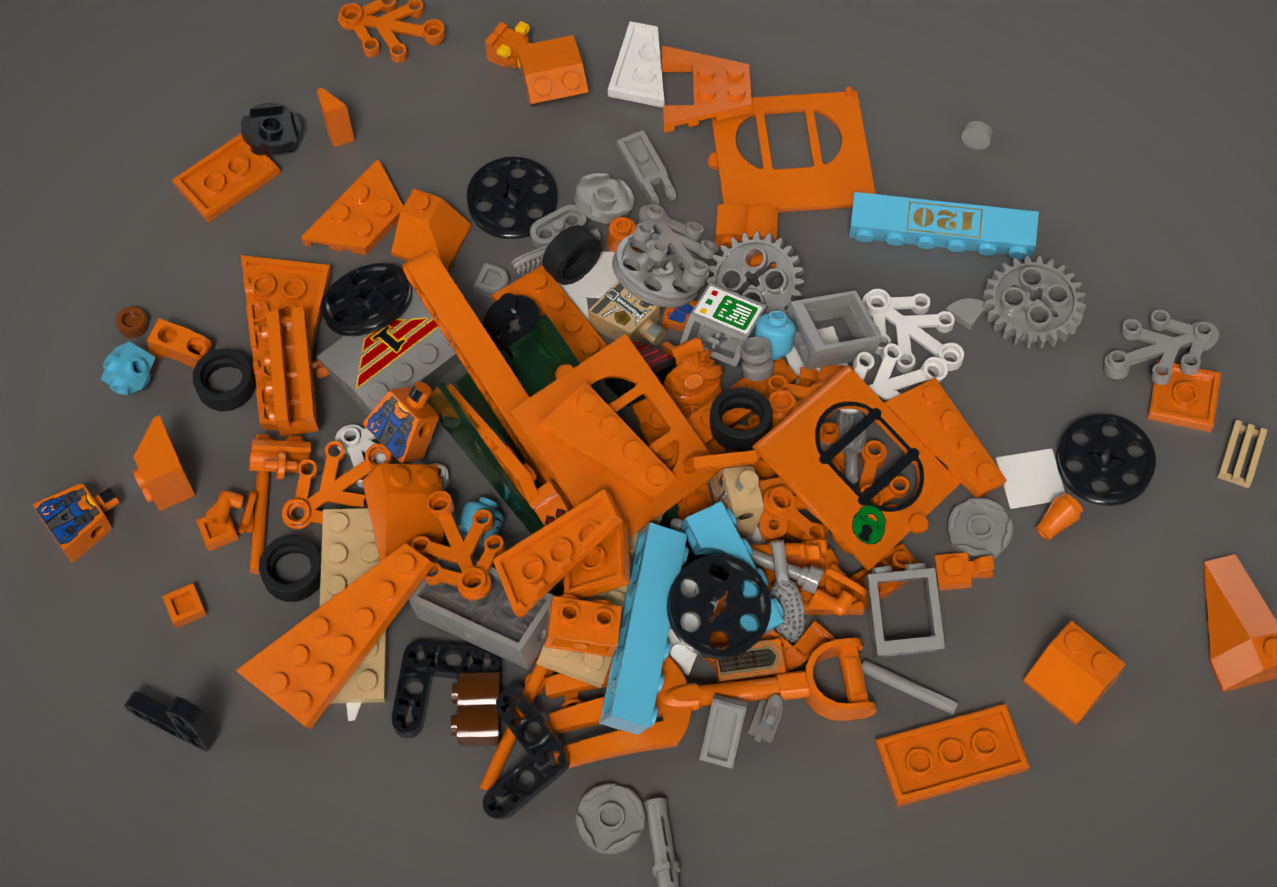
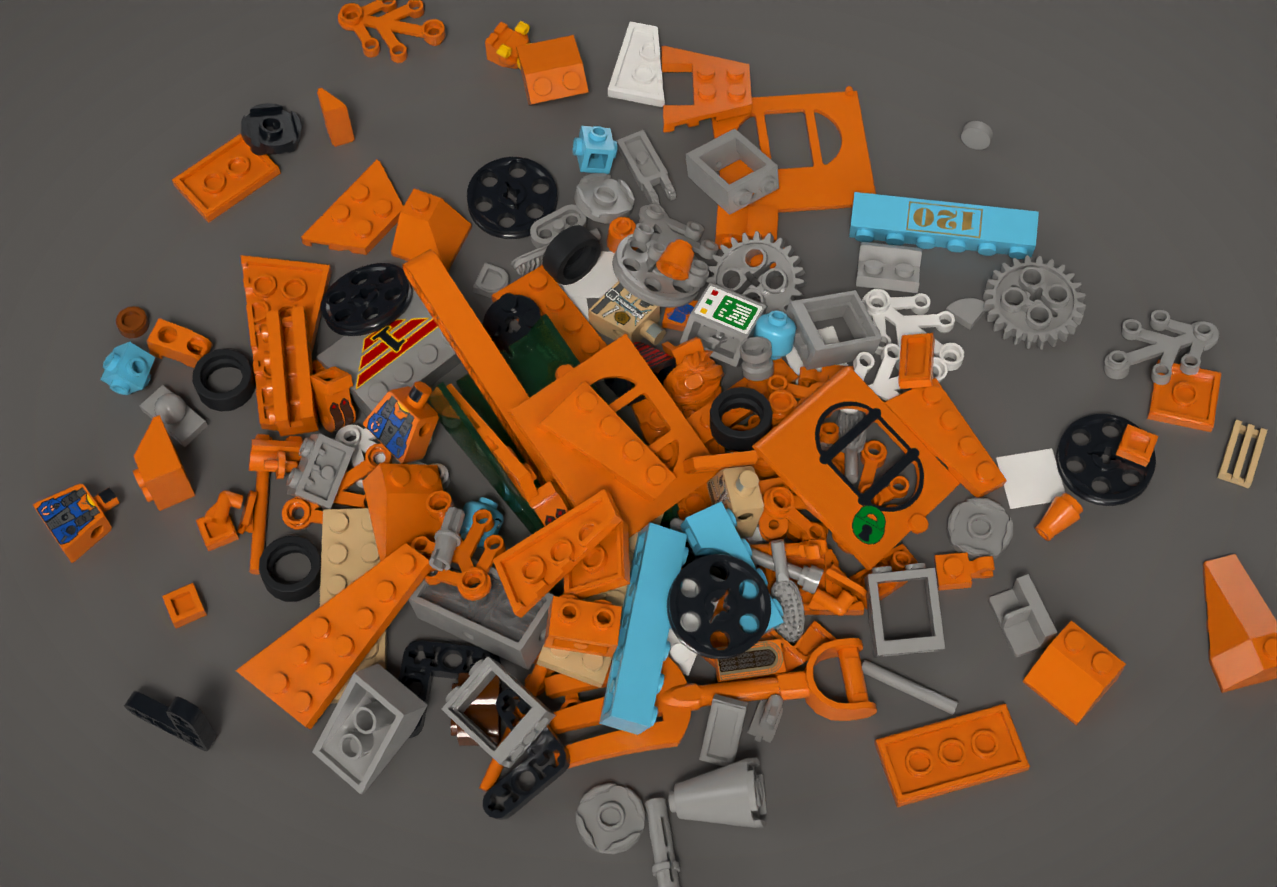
none -> light grey tile [139,385,208,447]
none -> light grey bracket [286,433,354,509]
none -> orange leg [310,366,356,433]
none -> light grey slope [312,664,428,794]
none -> light grey axle [429,507,465,571]
none -> light grey window [441,656,556,768]
none -> medium azure brick [572,126,617,174]
none -> orange hat [656,239,694,281]
none -> light grey cone [669,757,767,828]
none -> light grey window [686,129,779,215]
none -> light grey bracket [856,242,922,293]
none -> orange tile [898,333,935,389]
none -> light grey panel [988,574,1058,657]
none -> orange tile [1115,424,1159,467]

